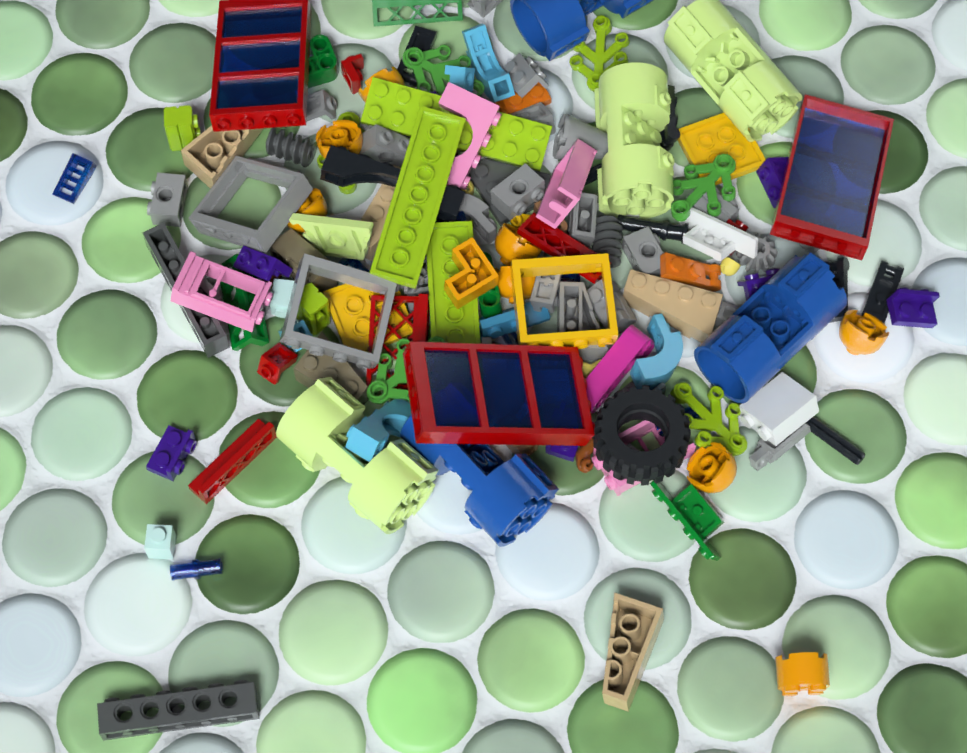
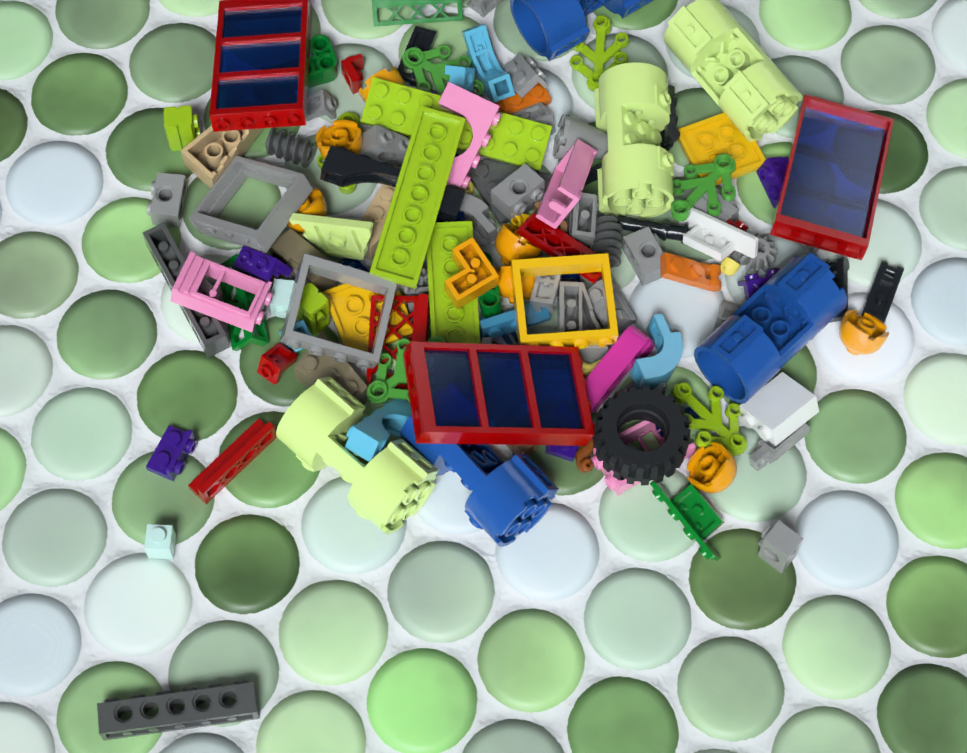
clear blue slope [52,153,97,204] -> none
clear blue pin [170,558,223,581] -> none
tan wedge [602,592,664,712] -> none
tan wedge [623,269,723,343] -> none
light orange brick [775,652,830,696] -> none
black axle [806,416,866,465] -> none
dark purple bracket [887,287,940,328] -> none
none -> light grey brick [758,520,804,574]

